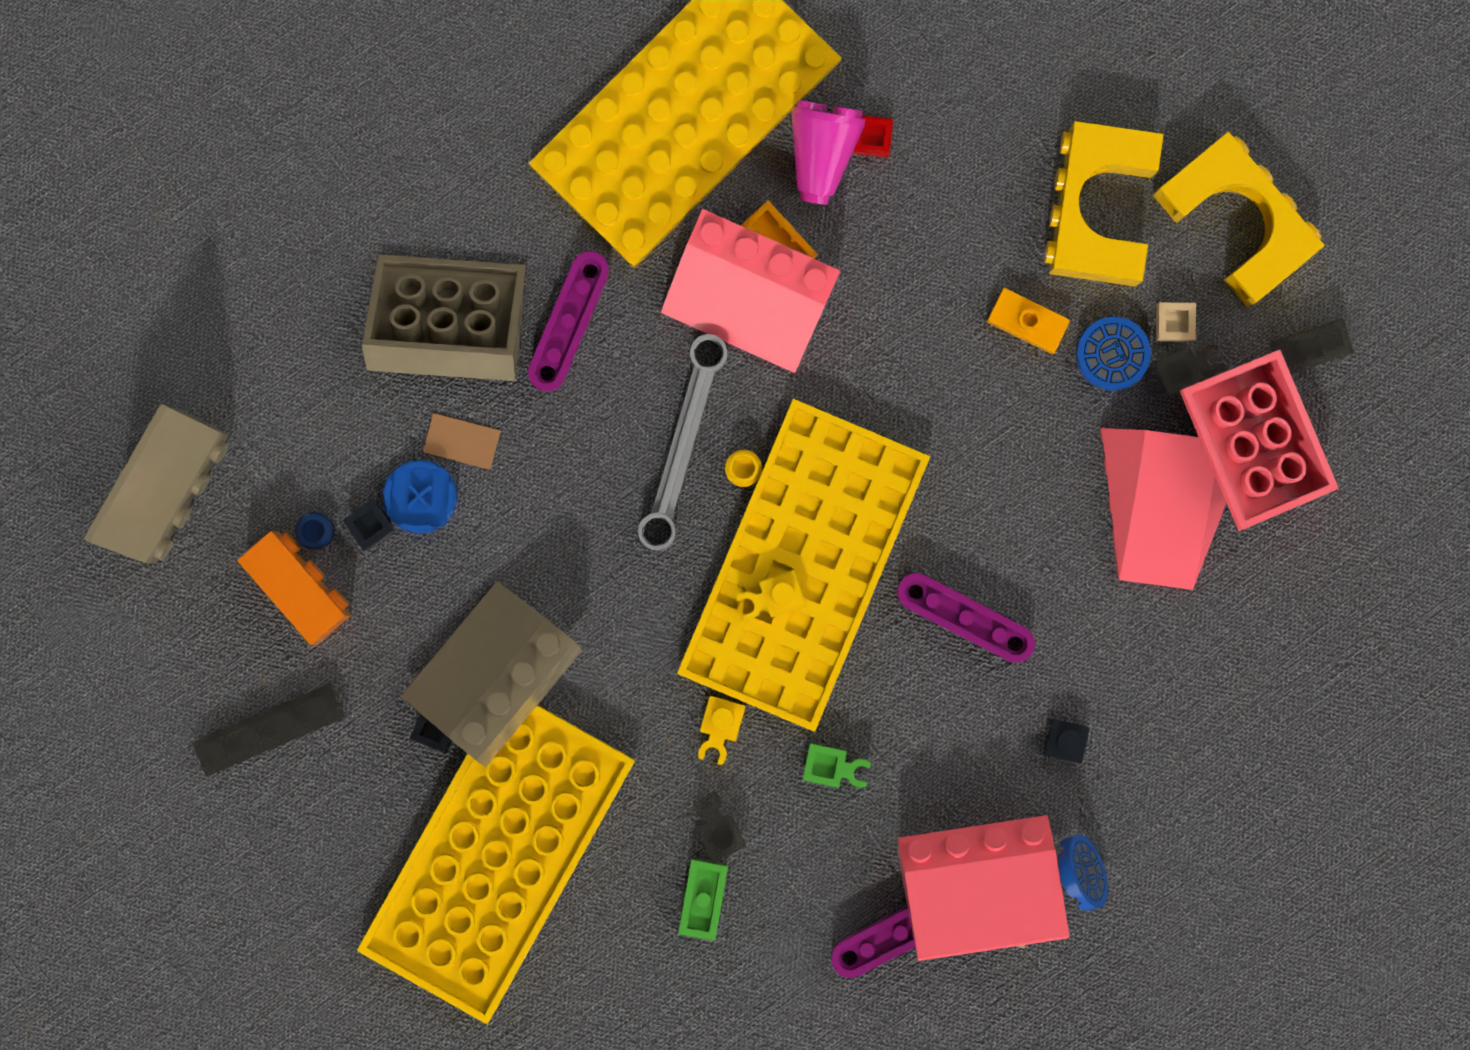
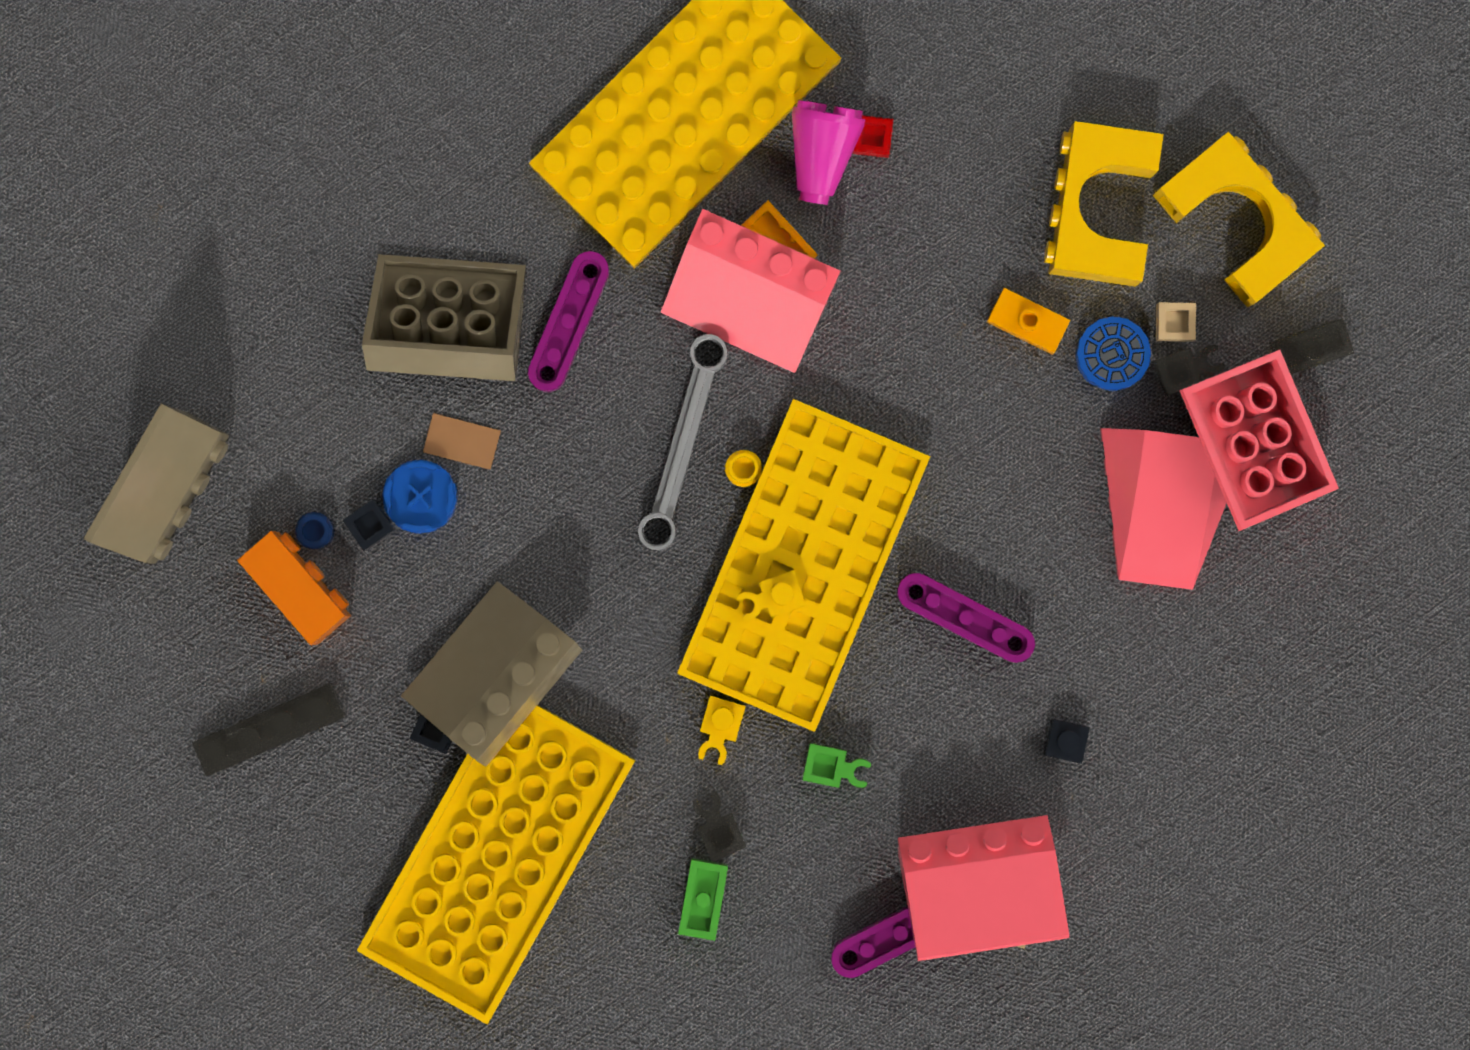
blue tile [1058,834,1108,911] -> none

